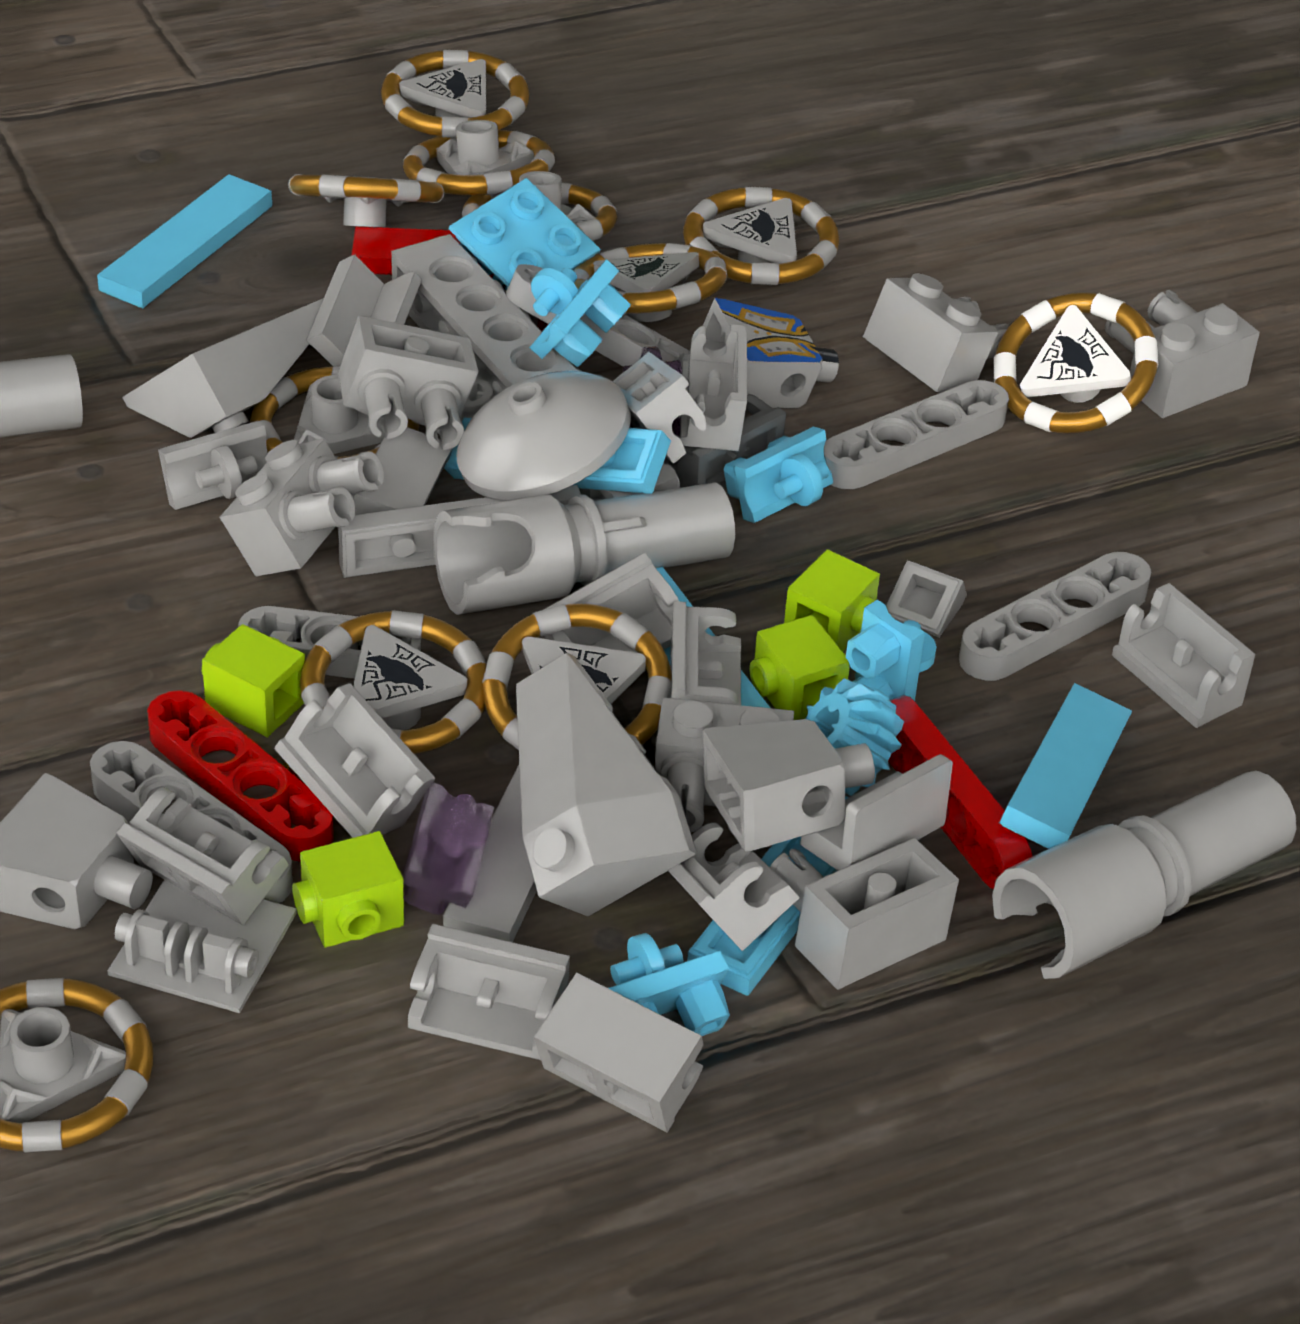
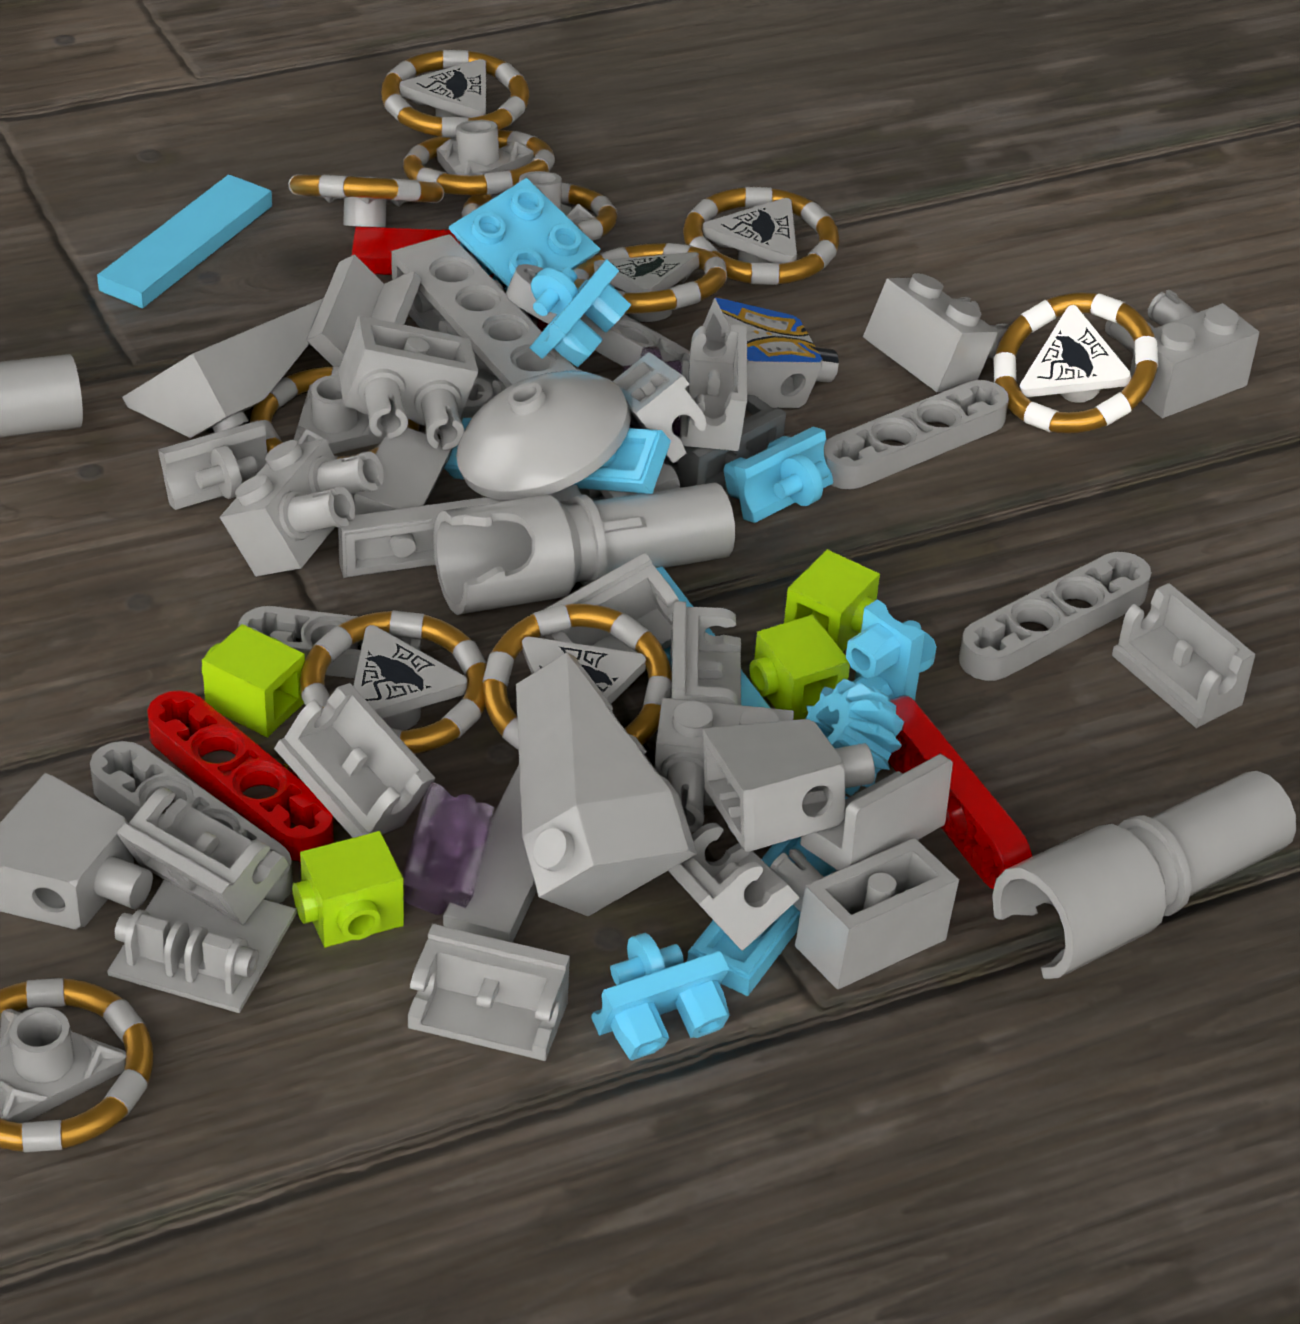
light grey hinge [534,972,704,1132] -> none
light grey slope [886,560,967,638] -> none
medium azure tile [999,683,1132,849] -> none

